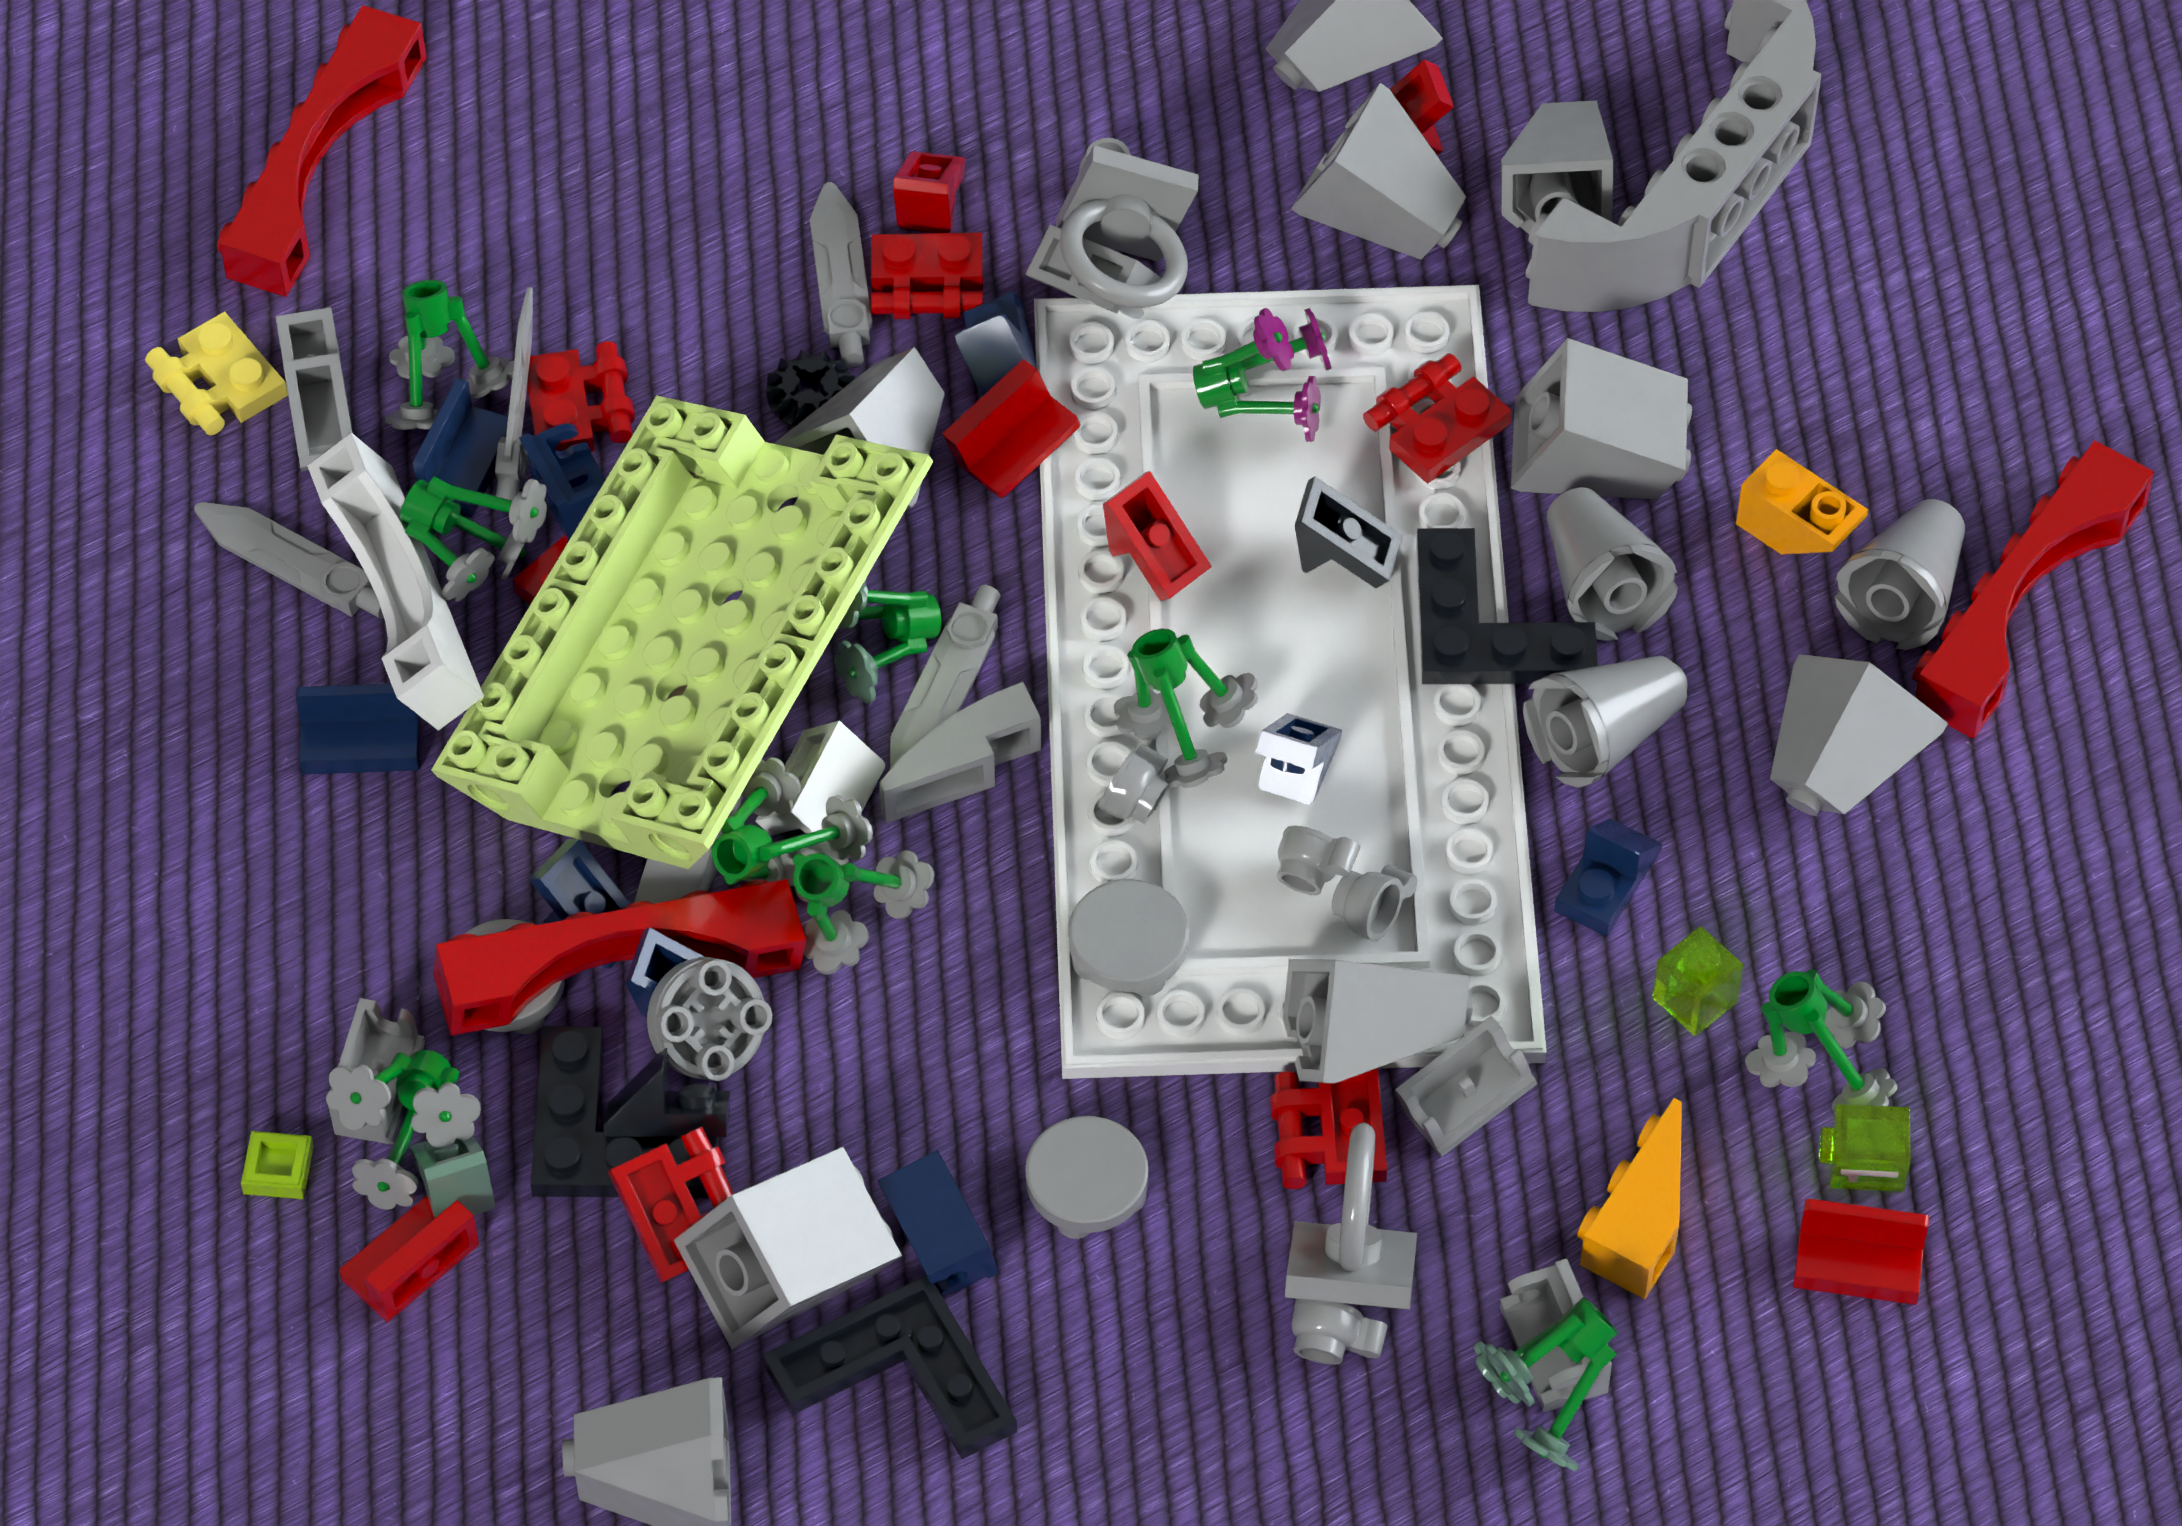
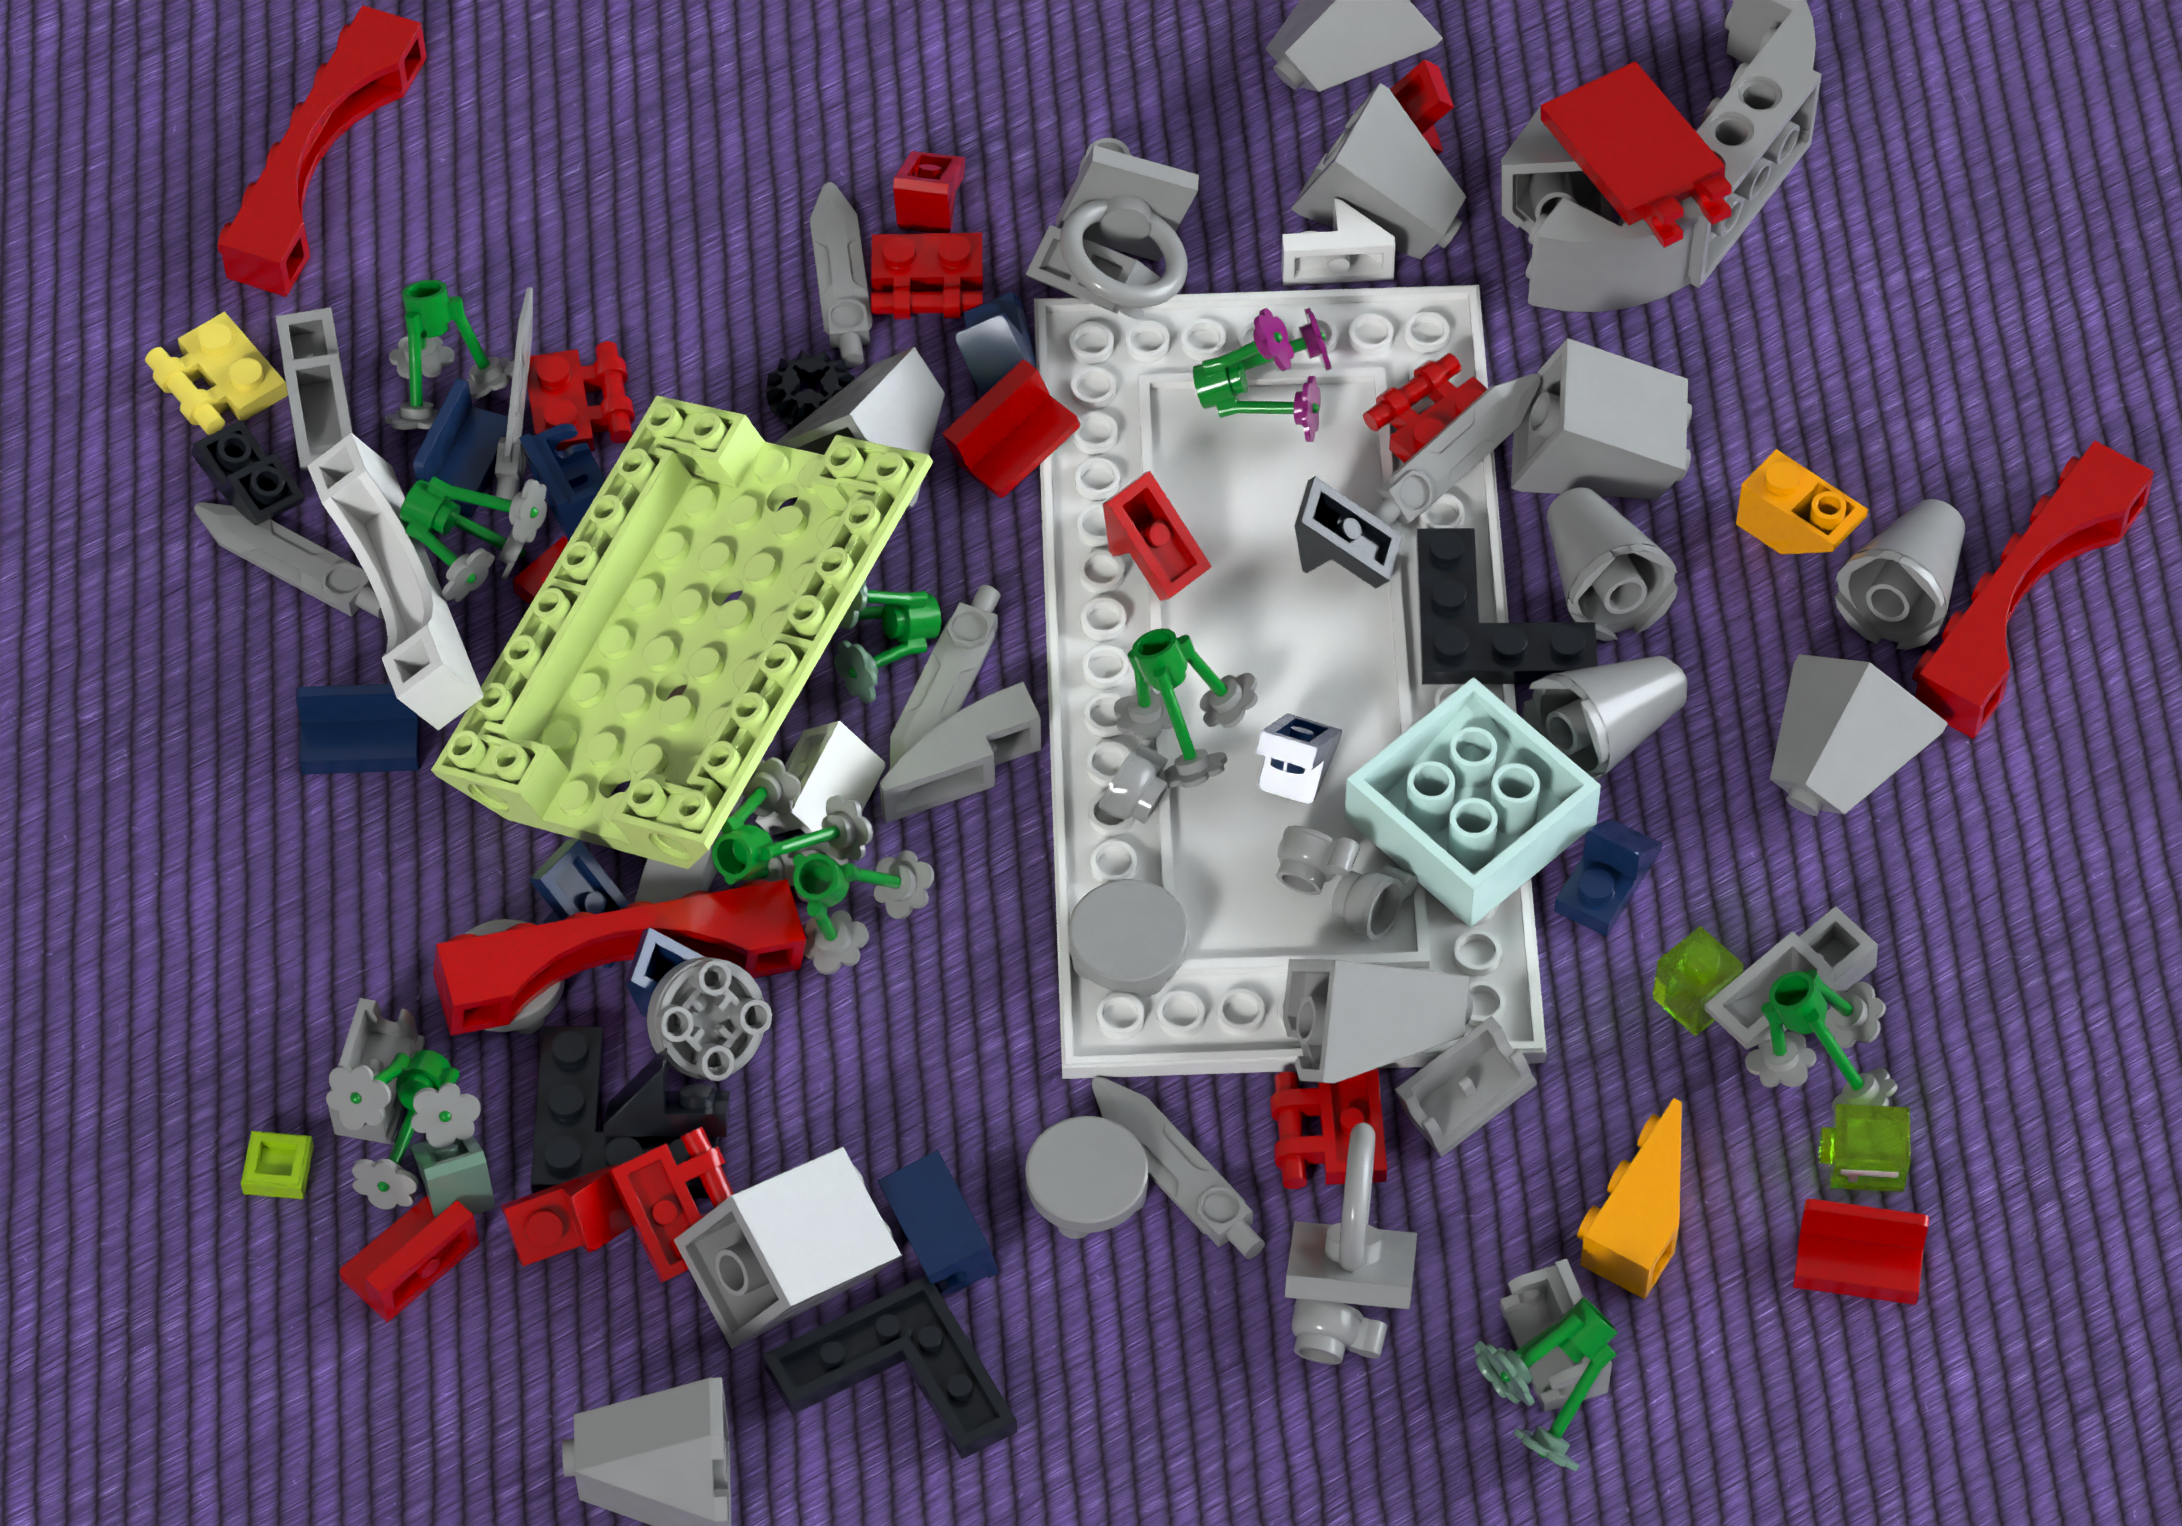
none -> black slope [191,420,305,526]
none -> red slope [501,1164,633,1266]
none -> light grey piece [1092,1077,1265,1259]
none -> white slope [1281,198,1395,286]
none -> light aqua slope [1345,677,1601,928]
none -> light grey piece [1369,374,1541,526]
none -> red tile [1540,61,1732,248]
none -> light grey slope [1704,906,1878,1049]

